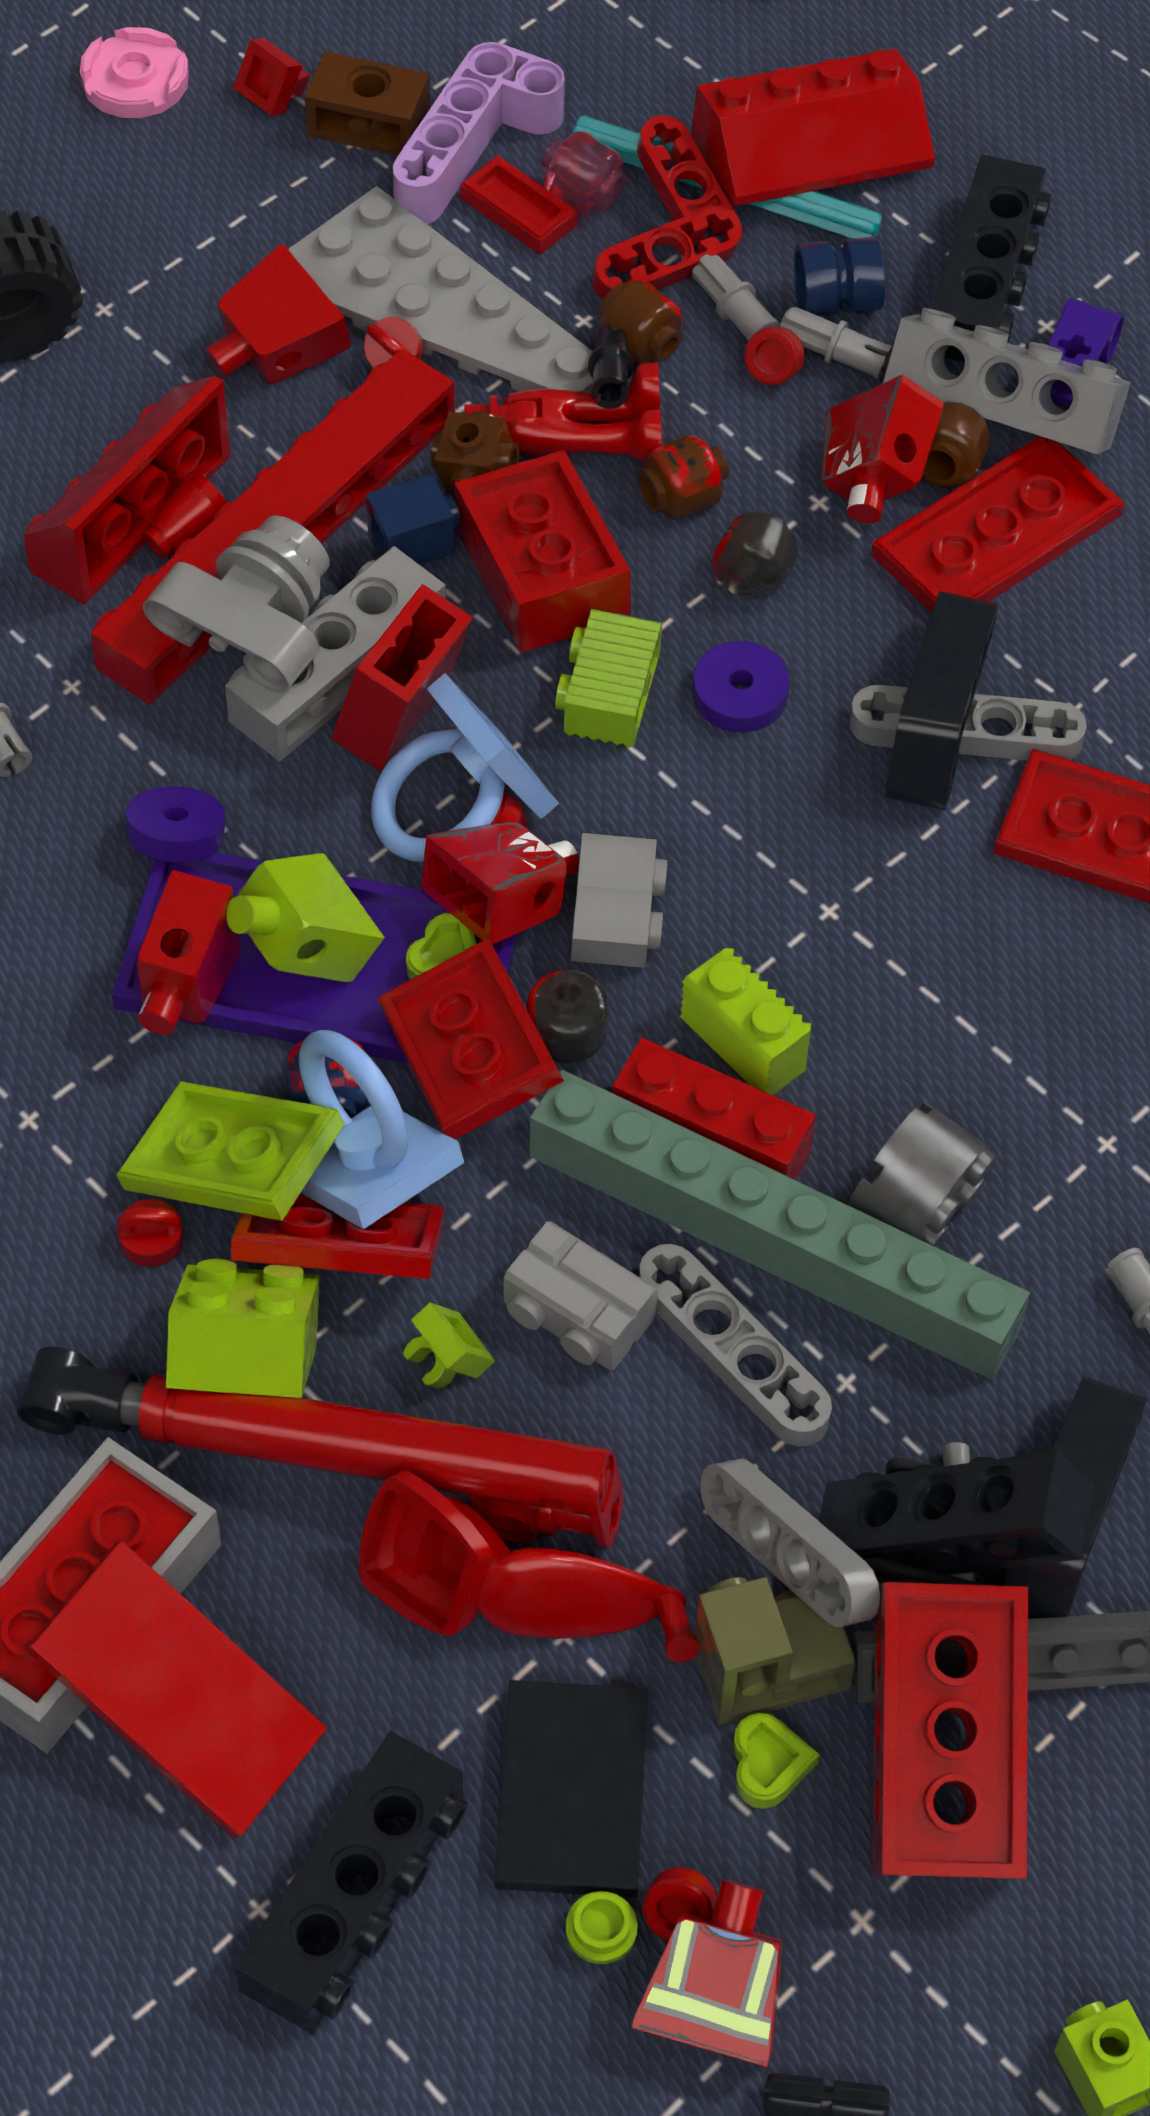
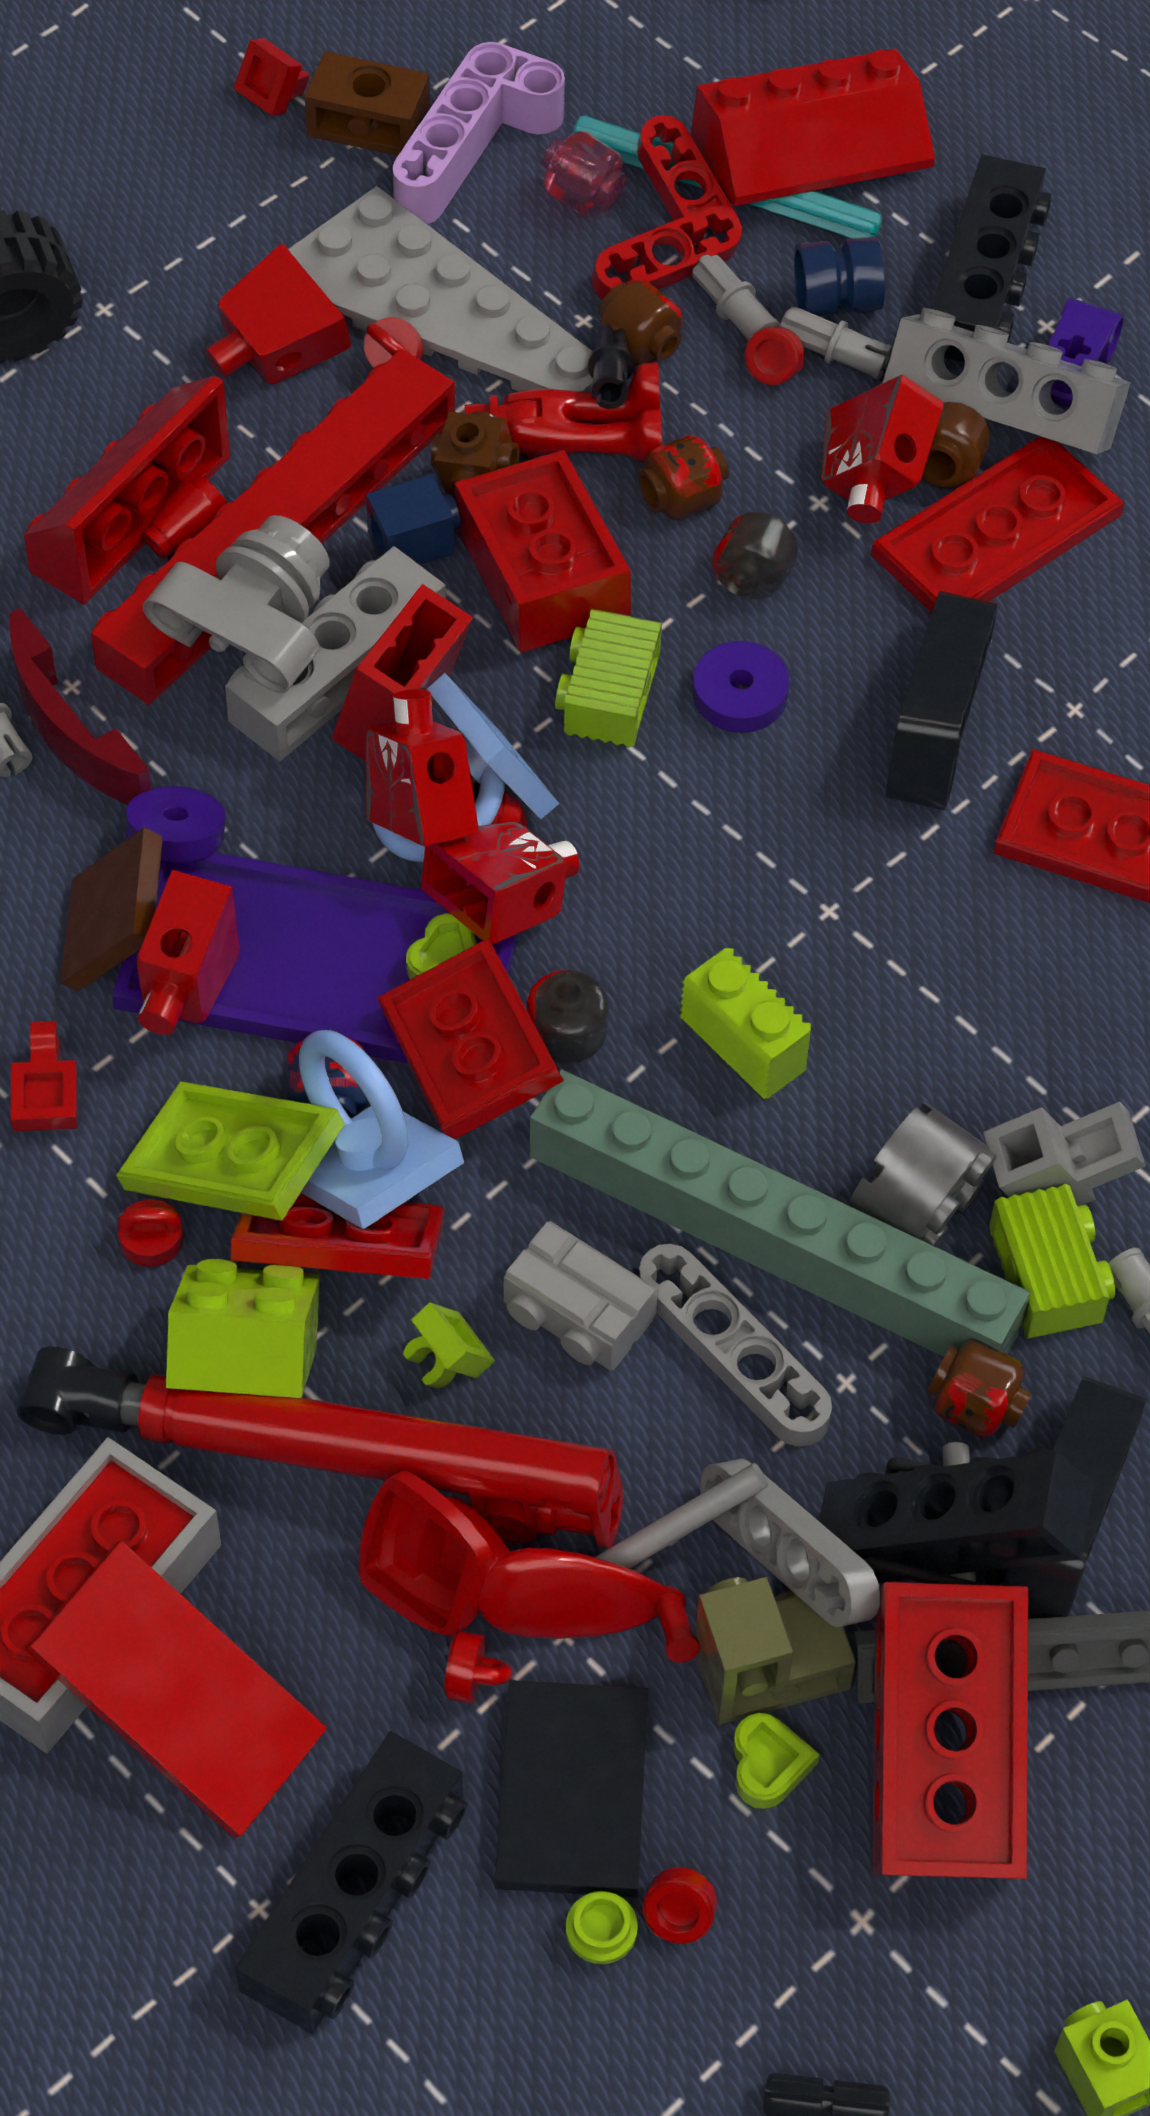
bright pink tile [80,27,189,119] -> none
lime torso [226,853,385,982] -> none
red tile [460,155,578,255] -> none
light grey brick [571,833,667,968] -> none
red arch [612,1037,816,1180] -> none
torso [631,1879,783,2067] -> none
light grey beam [849,685,1087,761] -> none
none -> dark red slope [9,608,151,805]
none -> red plate [11,1021,78,1131]
none -> reddish brown tile [60,827,162,991]
none -> red torso [366,689,479,847]
none -> red tile [444,1631,513,1704]
none -> light grey bar [595,1463,768,1569]
none -> reddish brown head [927,1339,1032,1438]
none -> light grey brick [983,1101,1146,1206]
none -> lime brick [989,1183,1115,1339]

